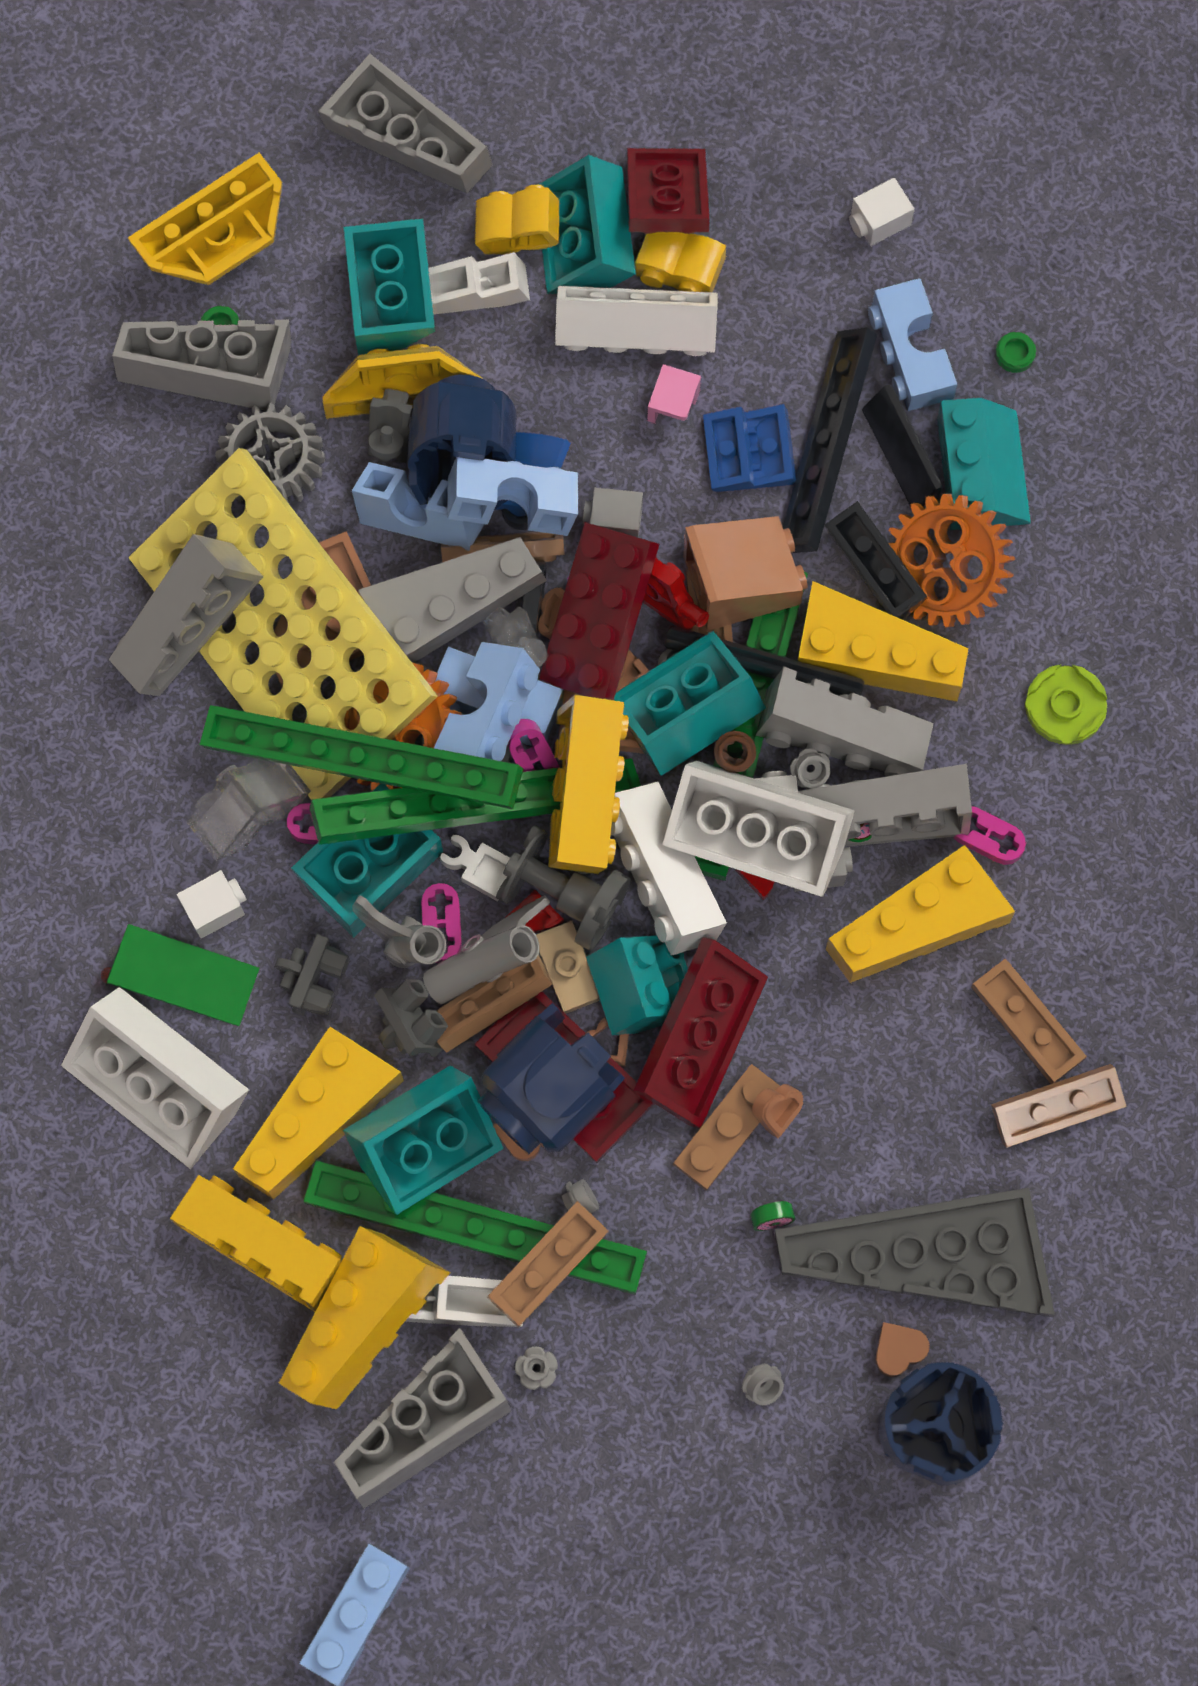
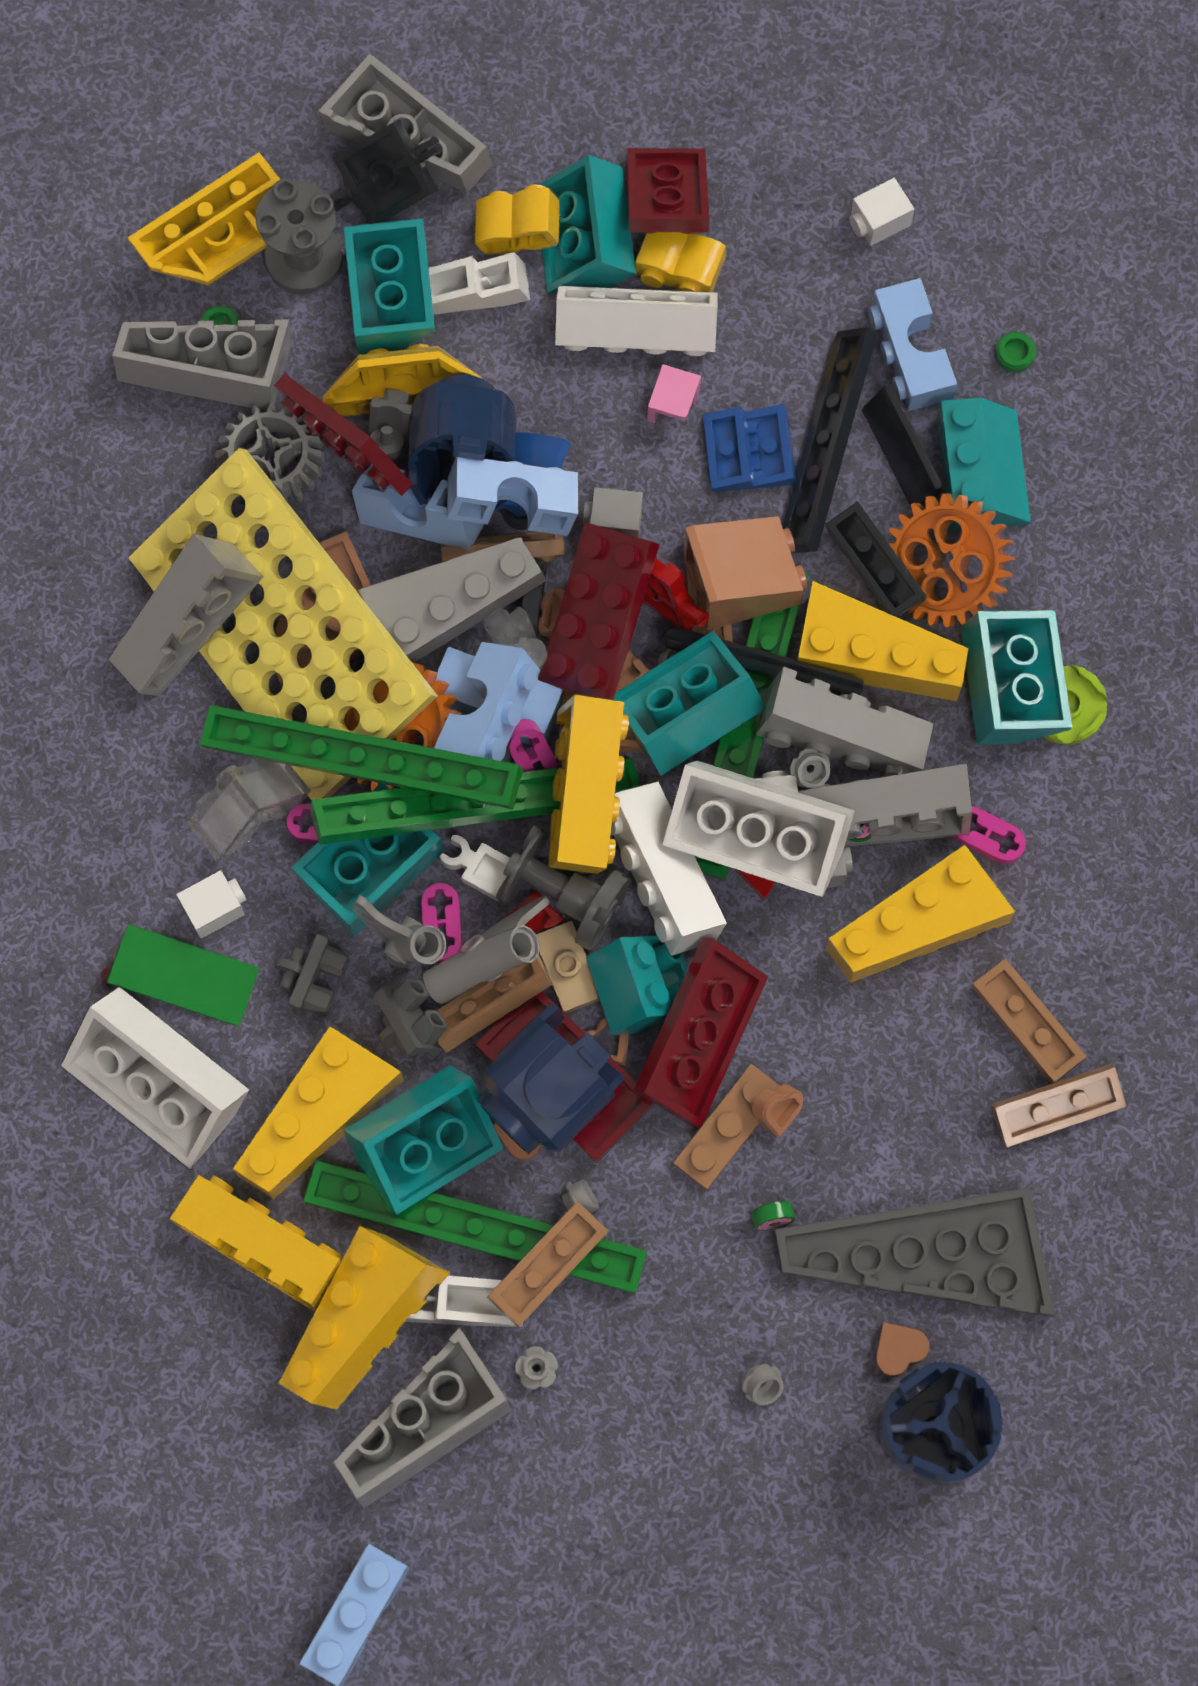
reddish brown cone [714,731,756,773] -> none
none -> dark grey piece [255,178,344,295]
none -> dark red plate [274,373,413,496]
none -> black plate [331,119,442,224]
none -> teal slope [961,610,1072,745]

